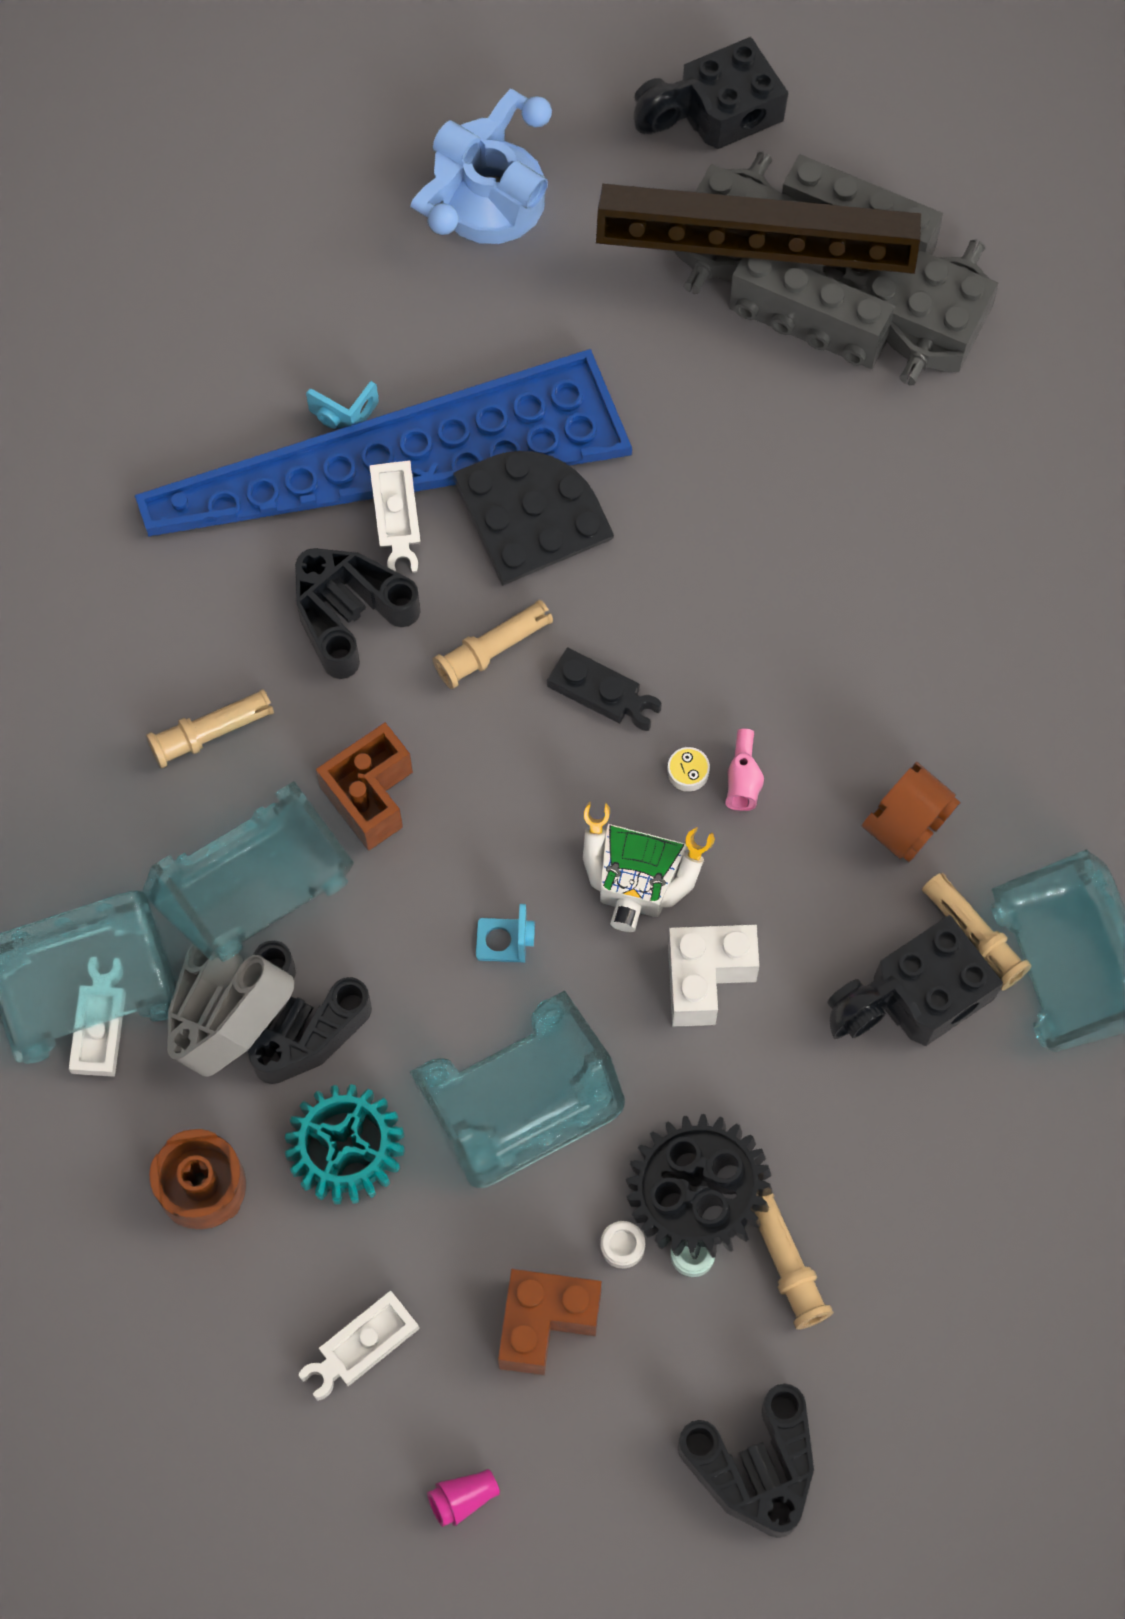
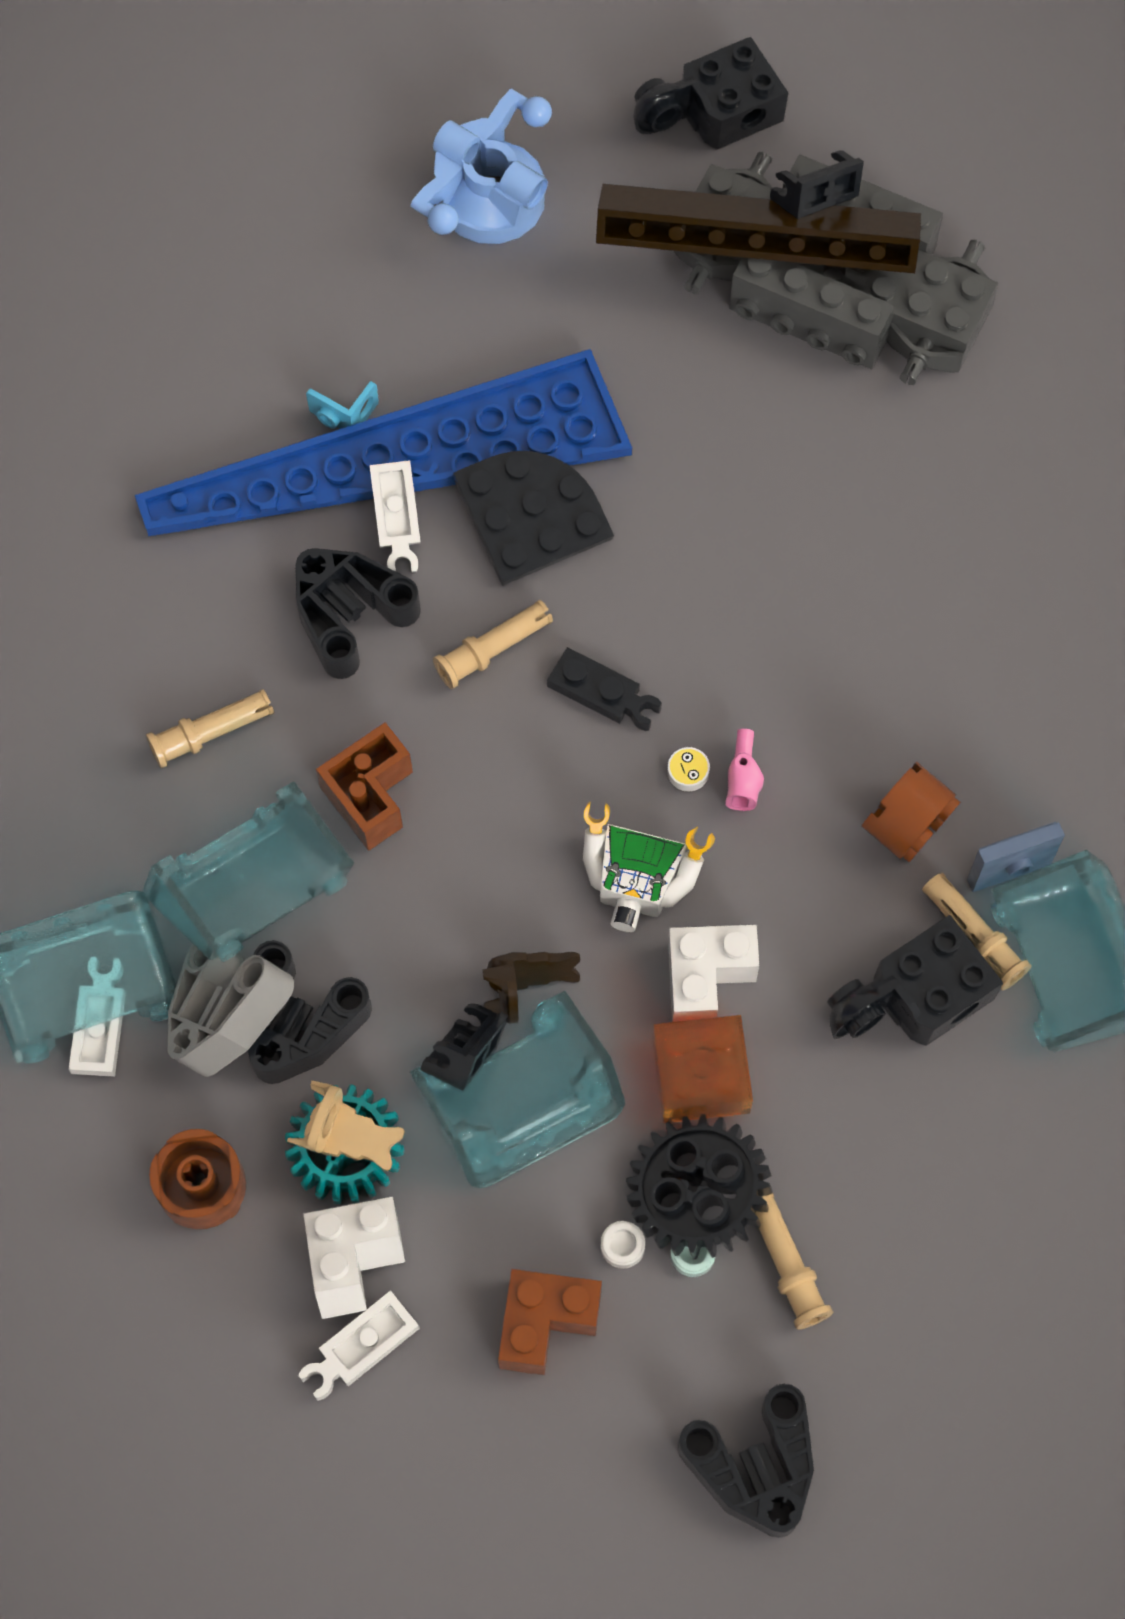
dark pink cone [427,1469,500,1527] -> none
medium azure bracket [476,904,535,962] -> none
none -> tan hair [287,1080,405,1171]
none -> white brick [304,1196,405,1319]
none -> black hinge [420,1003,509,1092]
none -> dark brown hair [482,952,580,1024]
none -> clear orange brick [652,1015,753,1123]
none -> black hinge [770,150,864,219]
none -> sand blue plate [967,821,1065,892]

